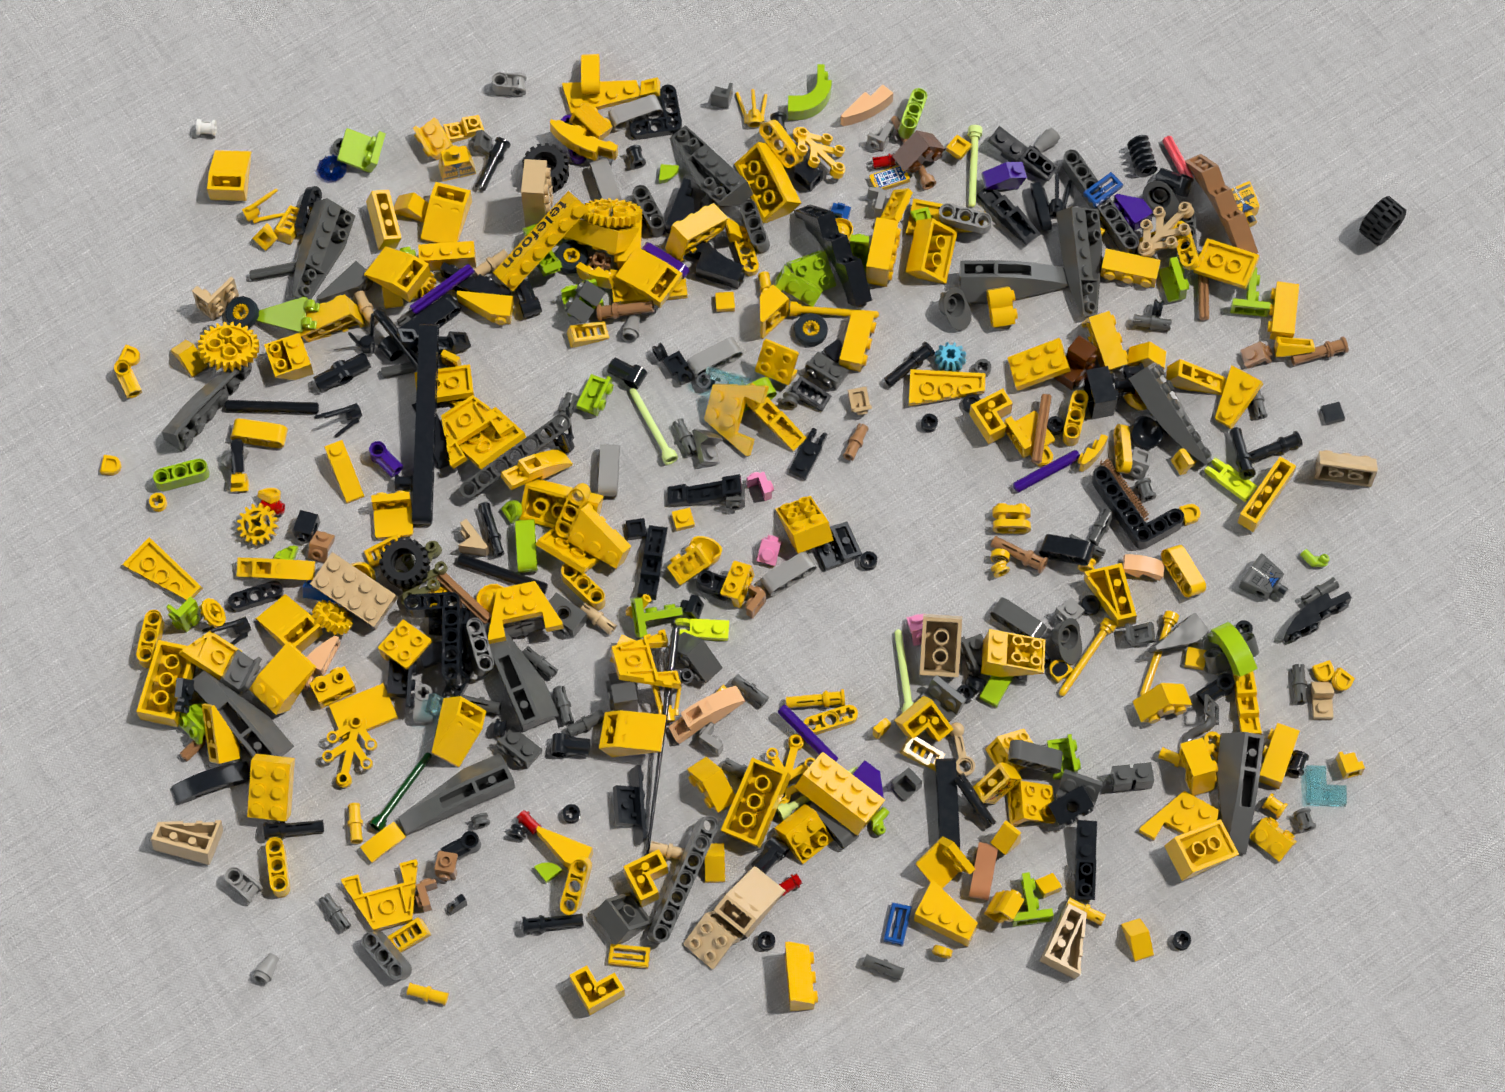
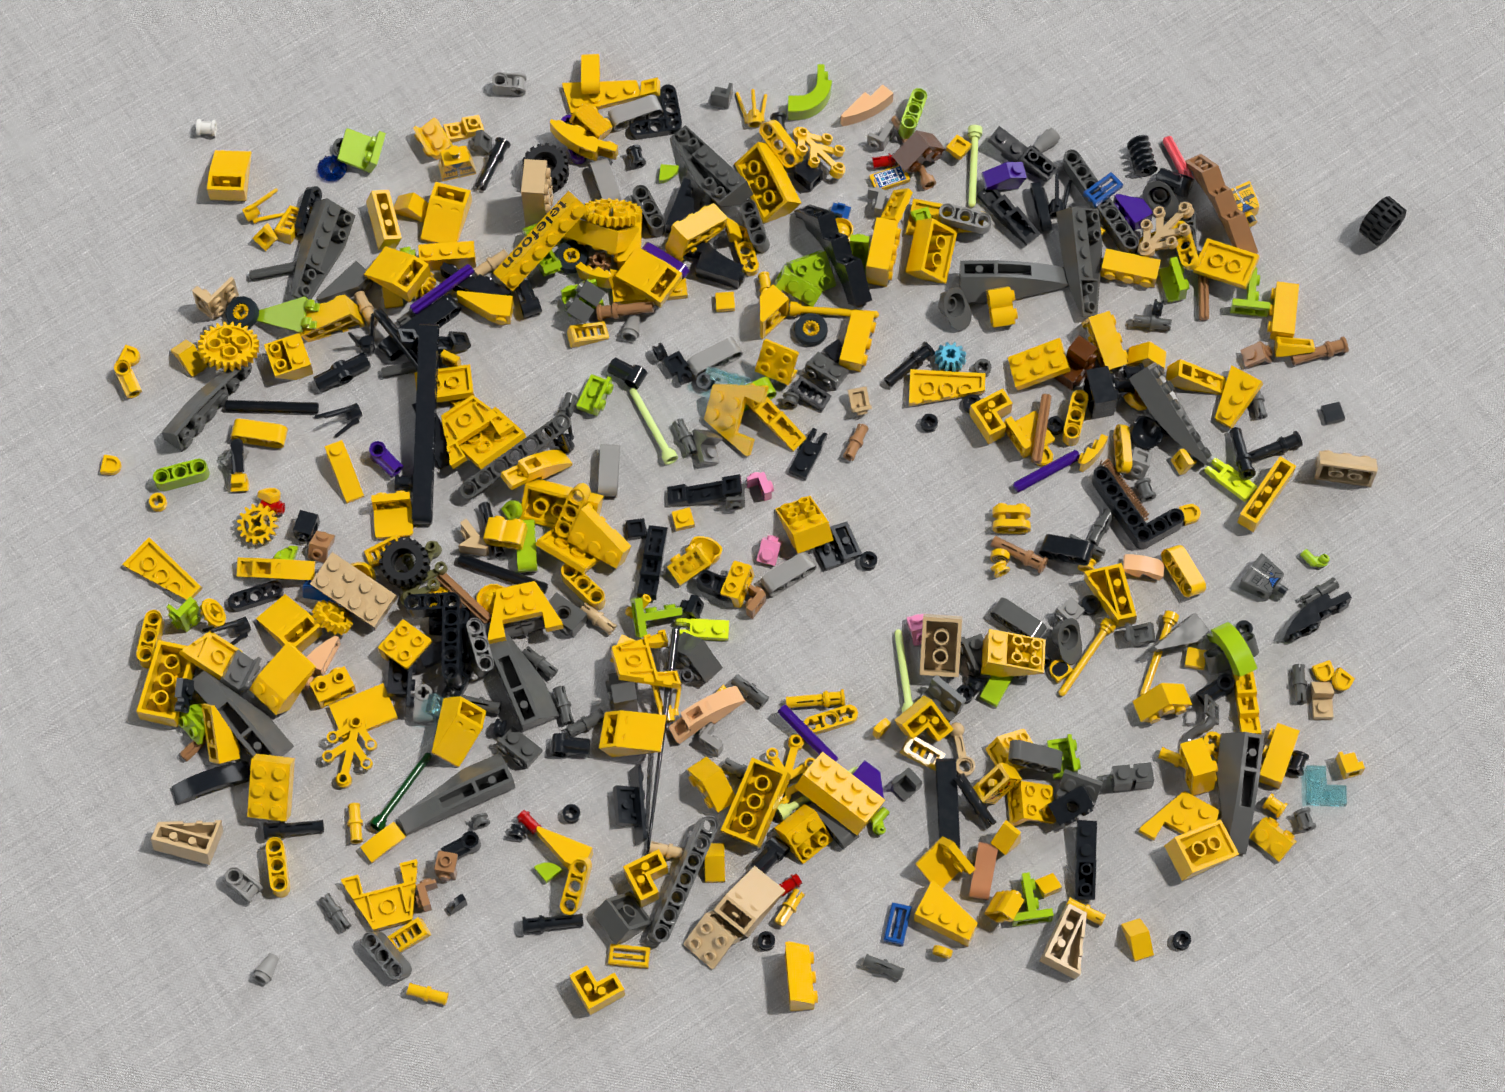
none -> yellow brick [483,516,528,550]
none -> yellow axle [775,889,805,927]

